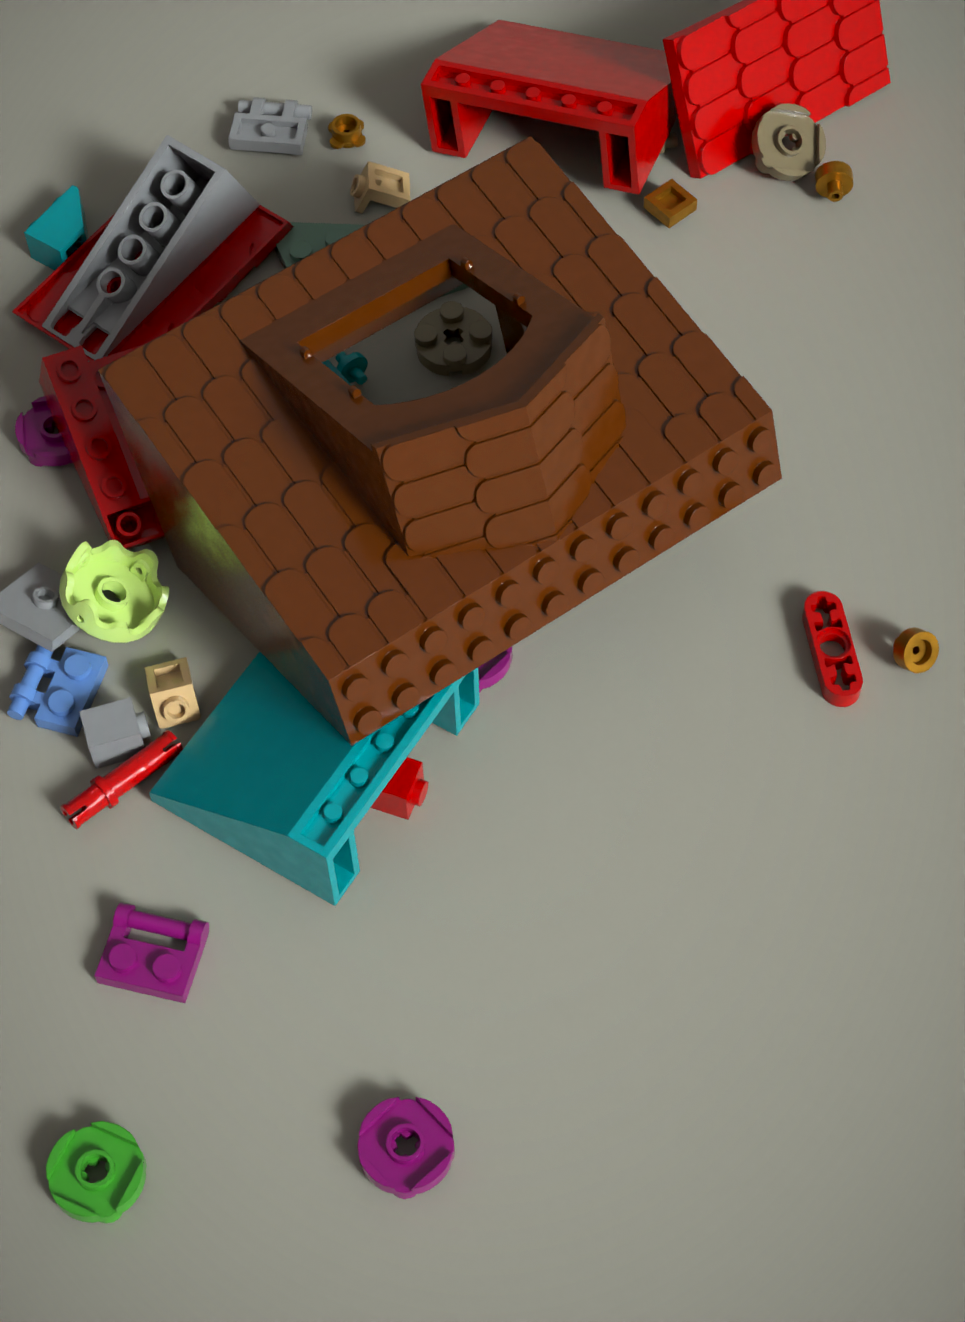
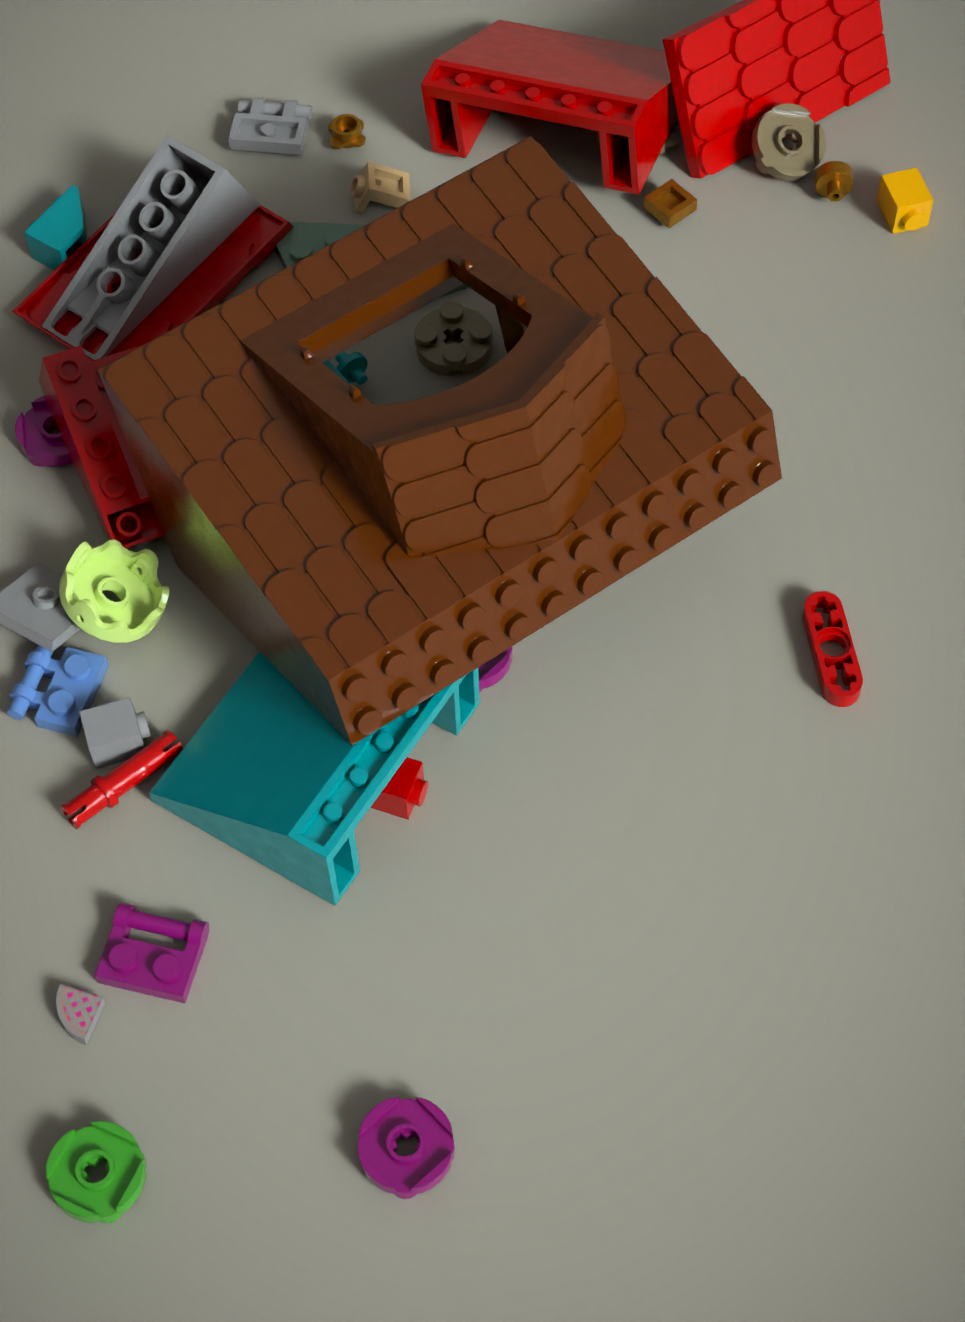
tan bracket [145,657,201,729] -> none
pearl gold tile [893,627,939,673] -> none
none -> light grey tile [56,984,105,1045]
none -> yellow brick [876,167,934,234]

